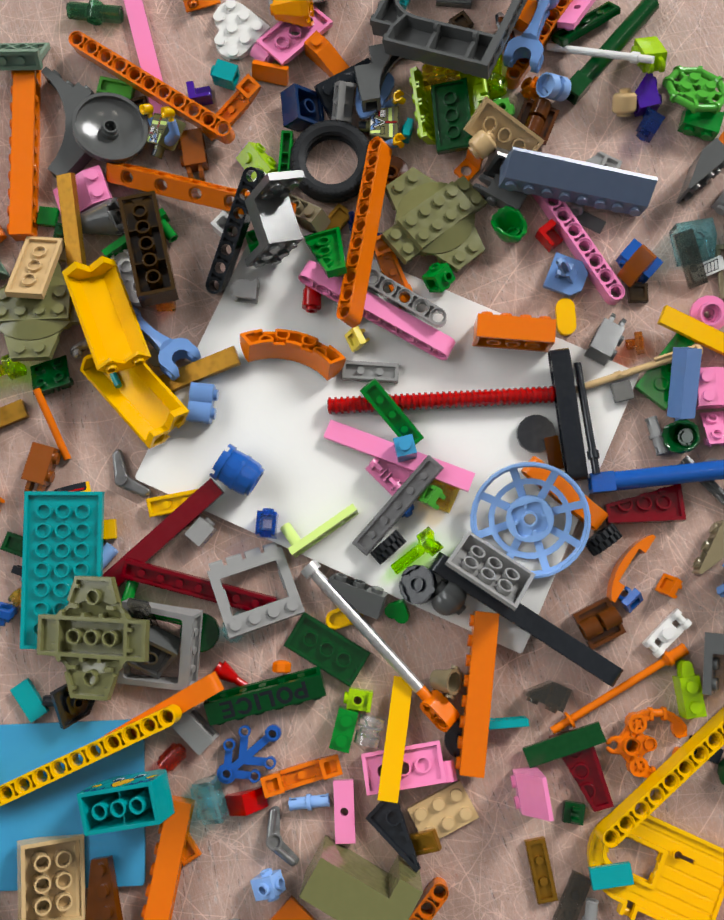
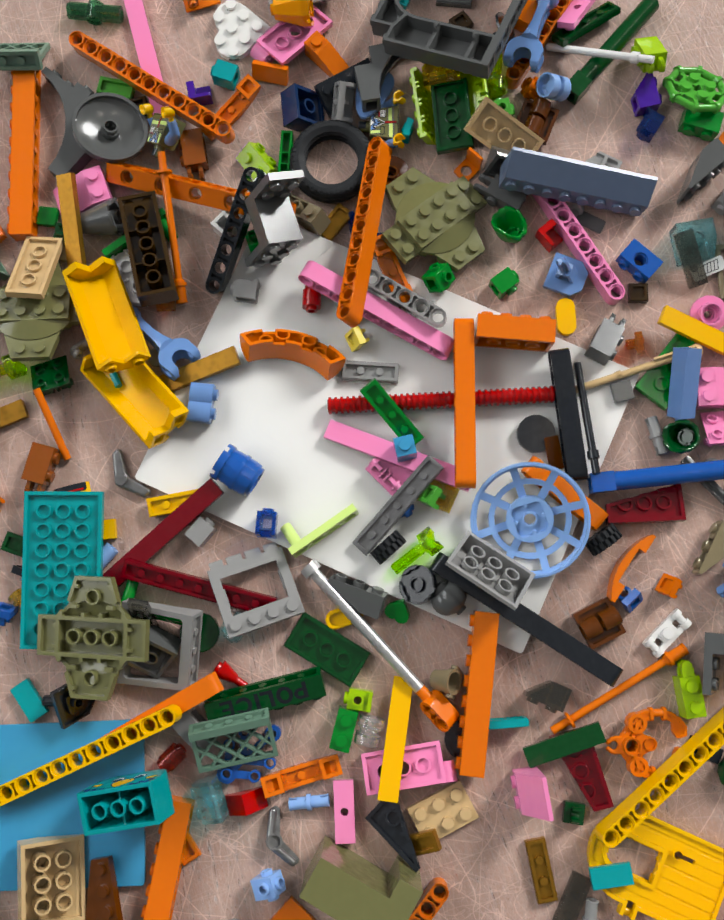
orange tile [272,660,292,673] -> none
green wing [304,227,347,278] -> none
tan head [468,130,496,159] -> none
tan head [612,88,637,117] -> none
dark orange slope [617,244,657,288] -> none
none -> orange bar [155,151,188,304]
none -> sand green fence [188,707,278,773]
none -> orange beam [453,318,476,488]
none -> green brick [488,267,520,300]

